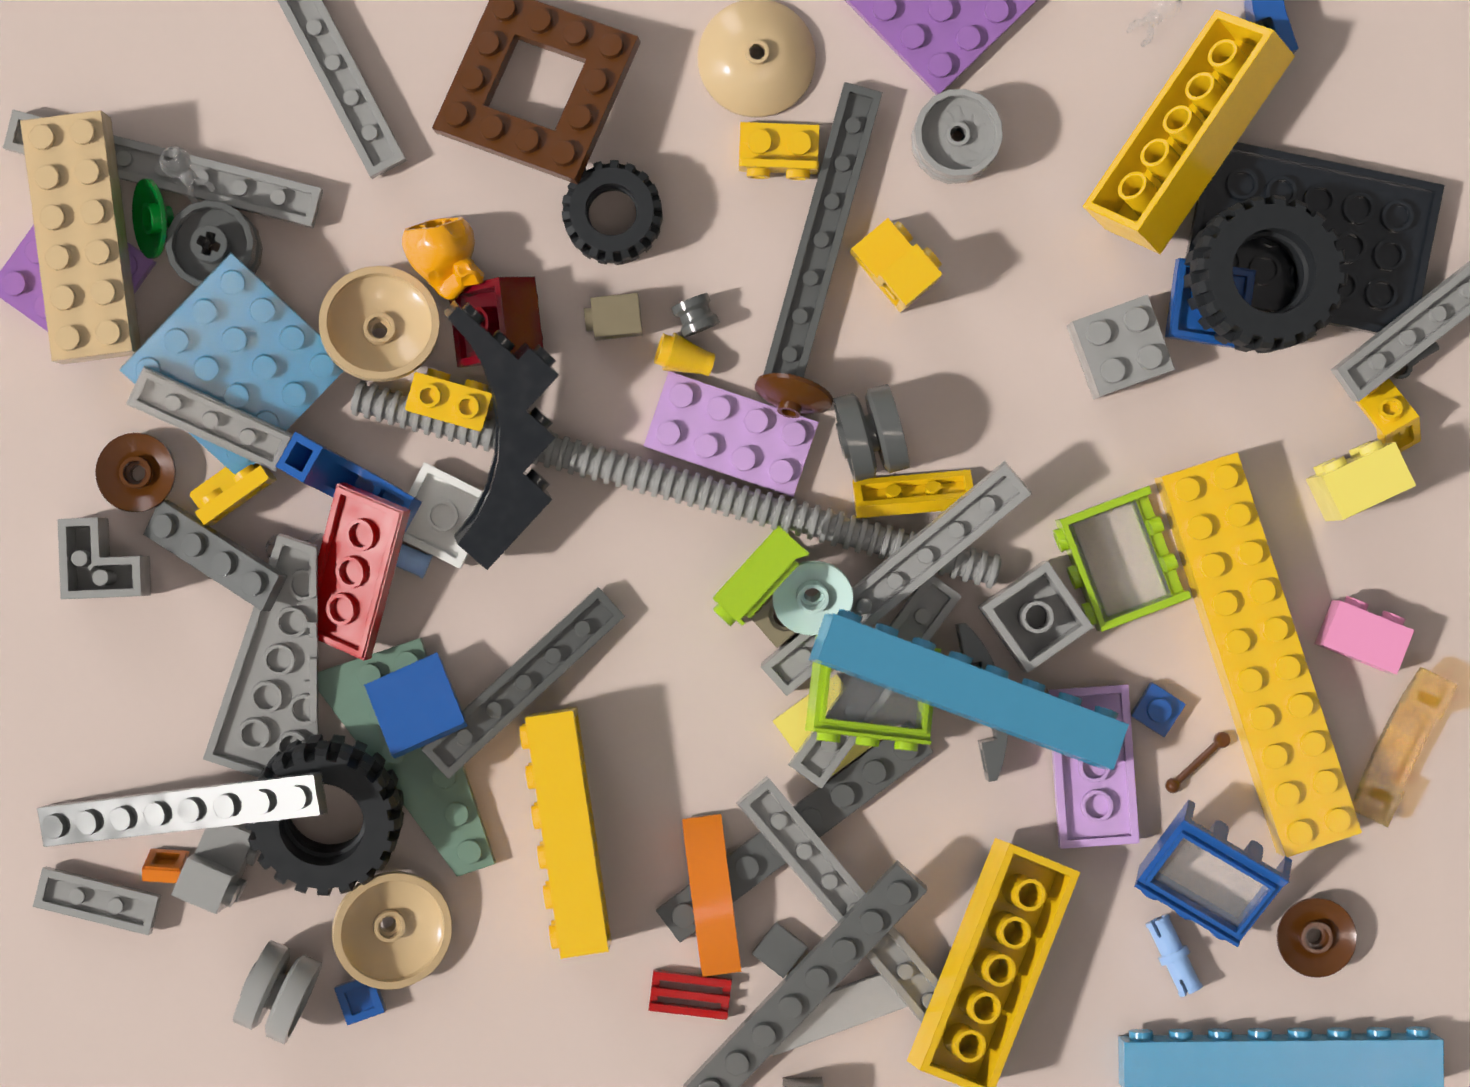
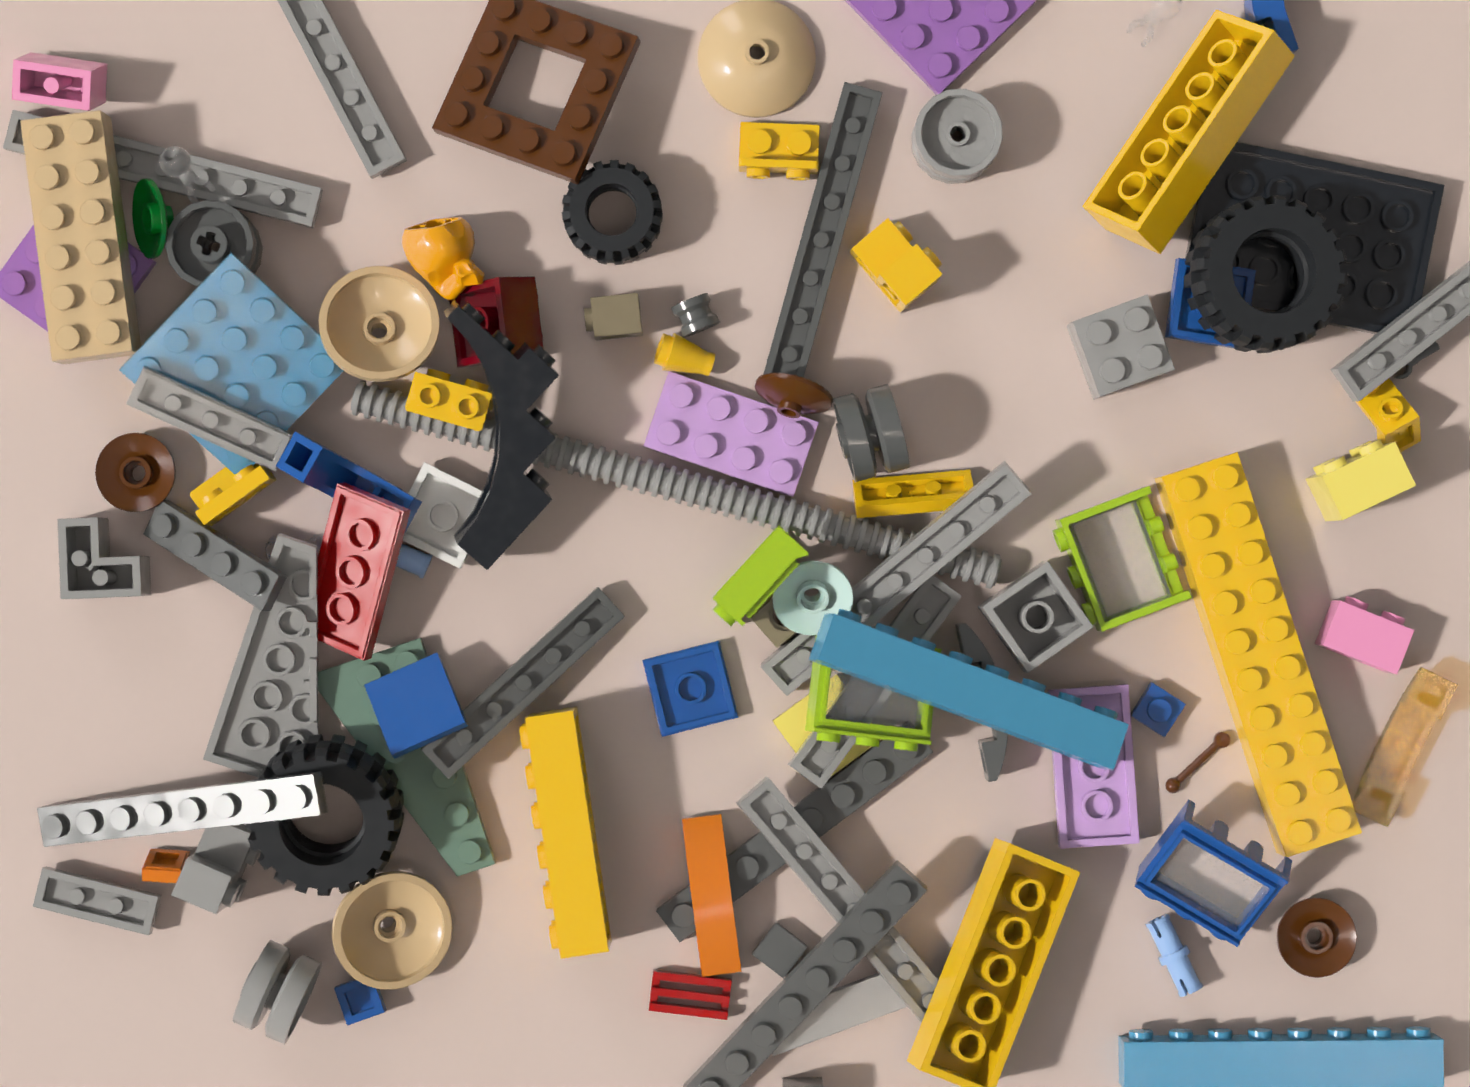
none -> bright pink brick [12,52,107,111]
none -> blue tile [642,640,739,737]

